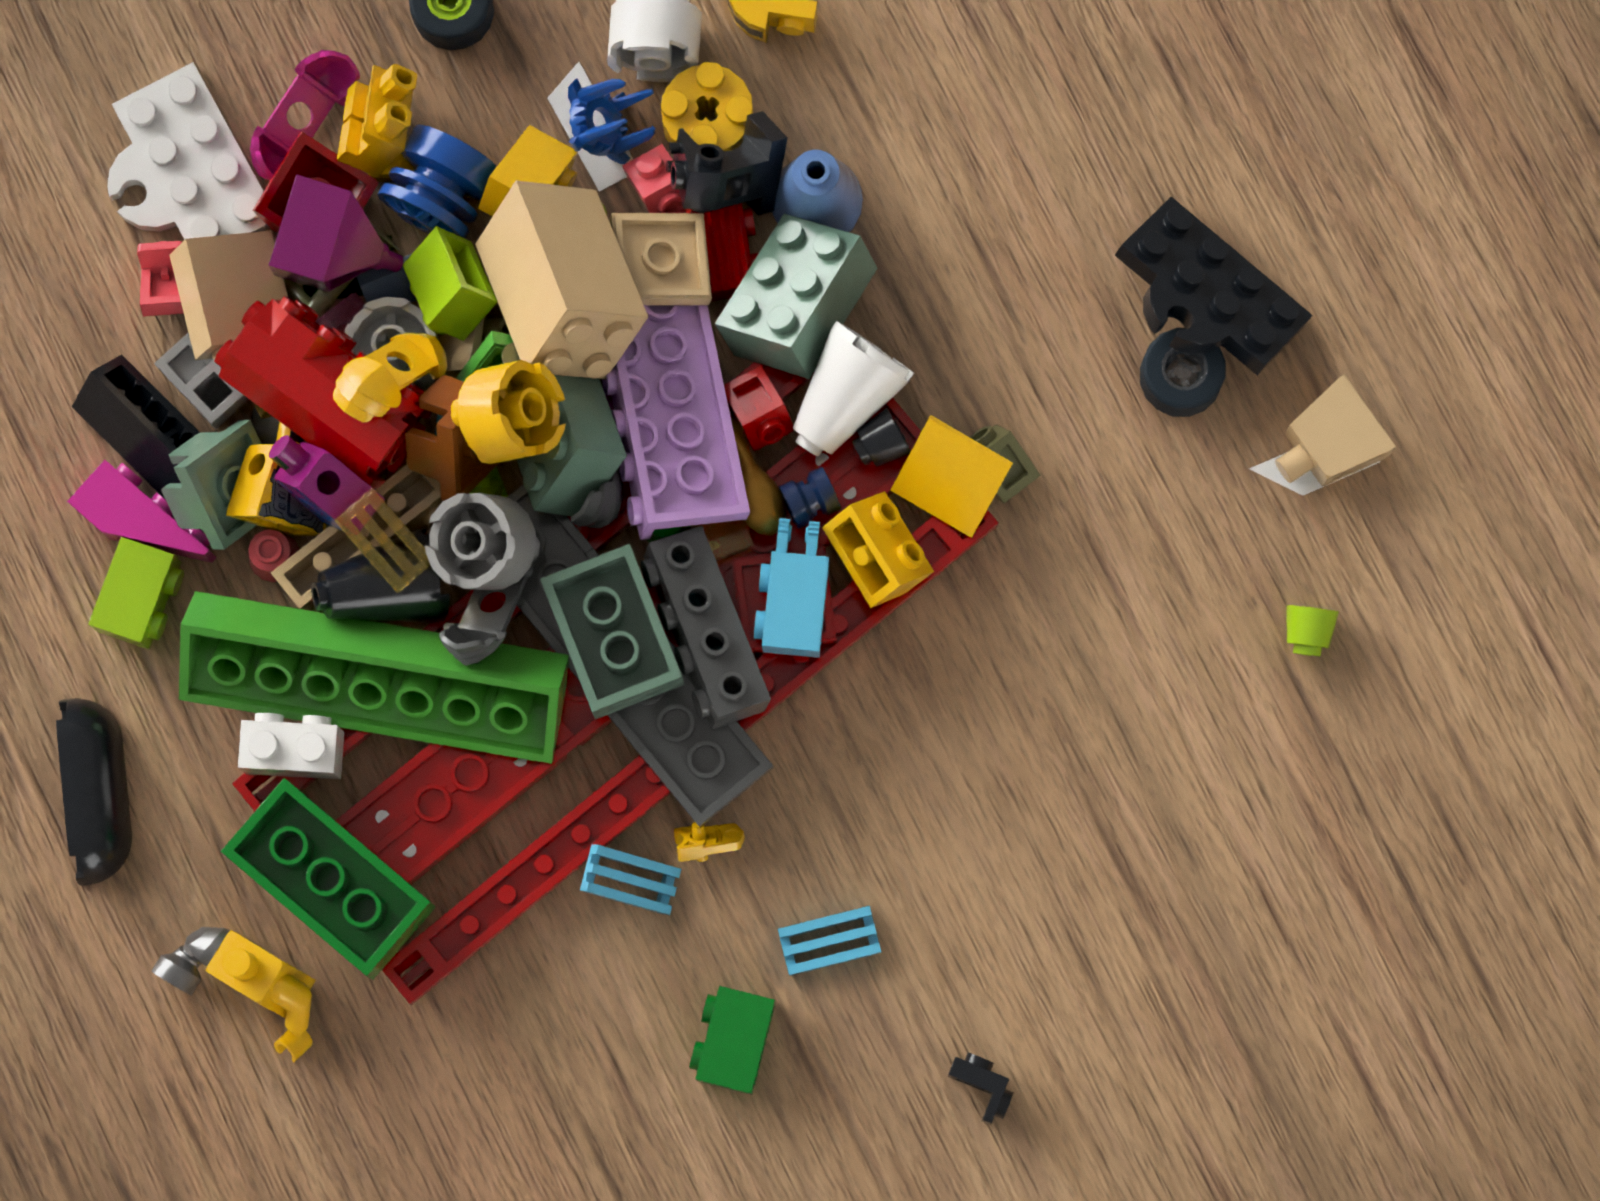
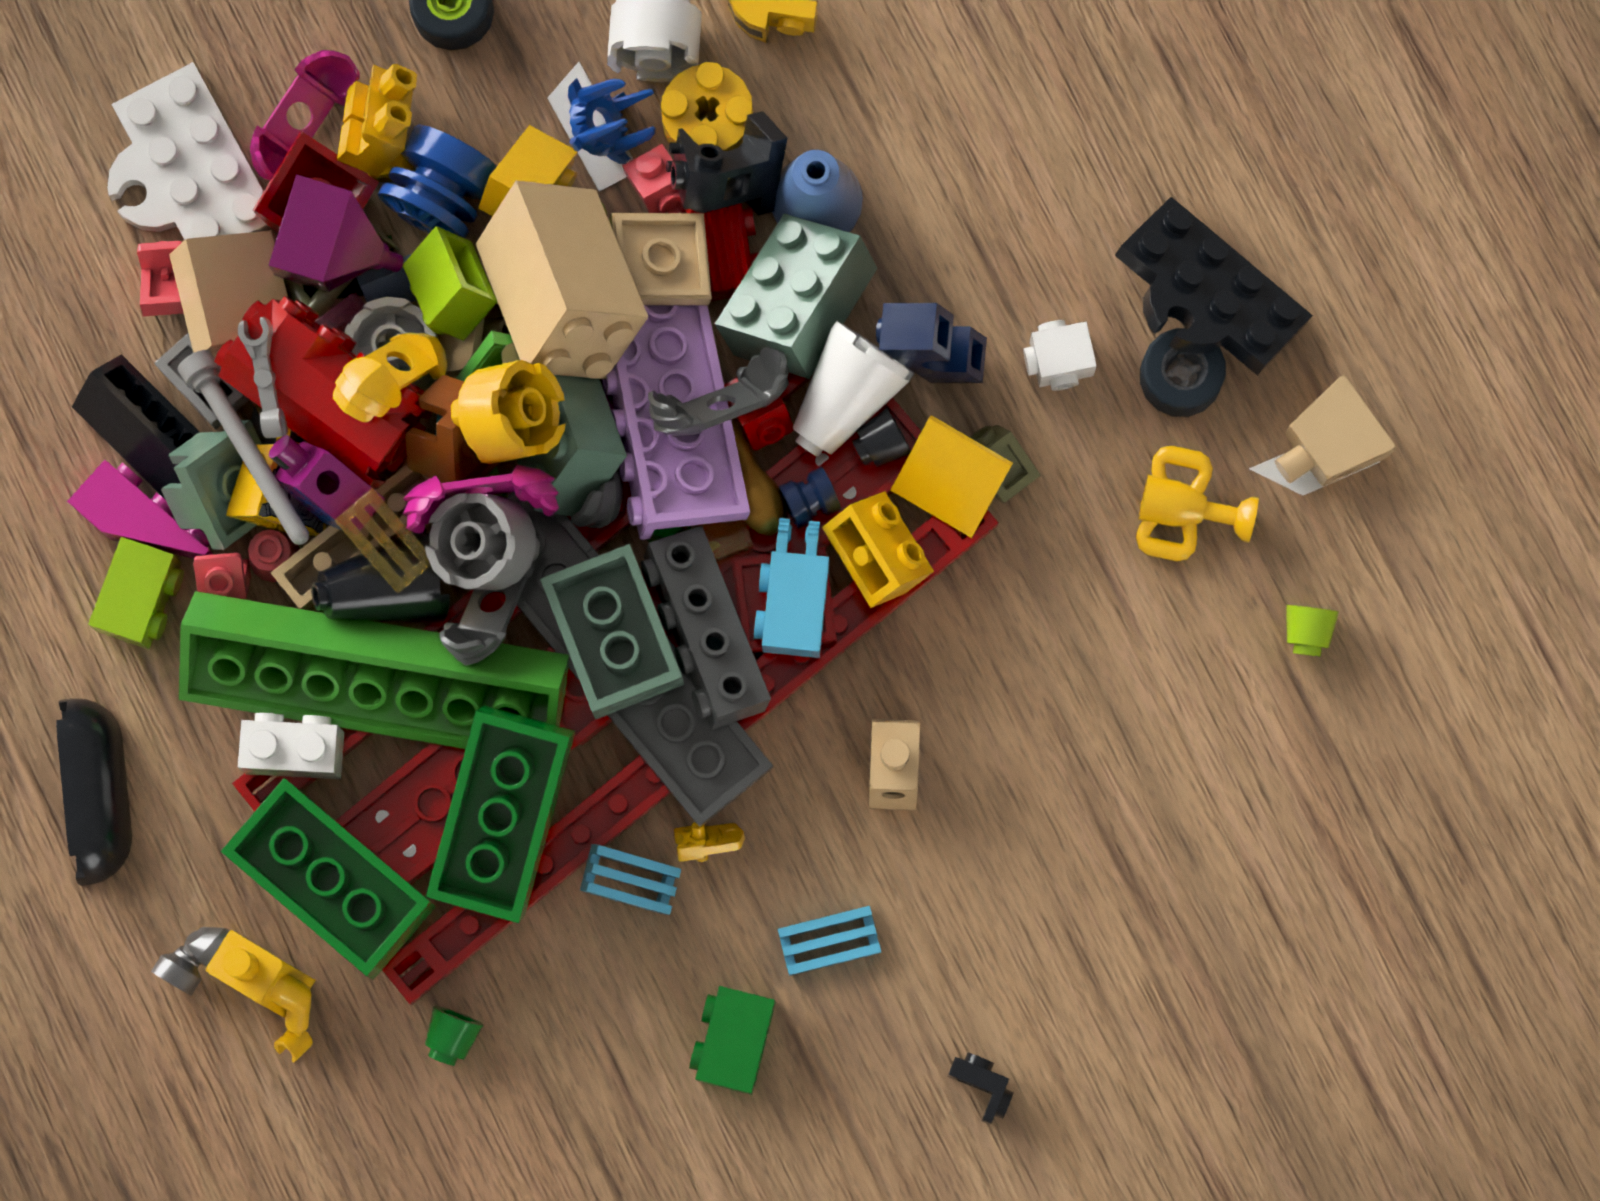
none -> light grey piece [177,350,309,545]
none -> coral bracket [193,552,251,599]
none -> light grey piece [238,317,288,438]
none -> dark pink piece [403,465,559,534]
none -> green hat [425,1006,483,1066]
none -> green brick [426,705,576,923]
none -> dark grey piece [648,347,790,436]
none -> tan torso [869,719,920,811]
none -> dark blue arch [876,303,987,383]
none -> white brick [1023,320,1097,391]
none -> yellow piece [1136,445,1259,562]

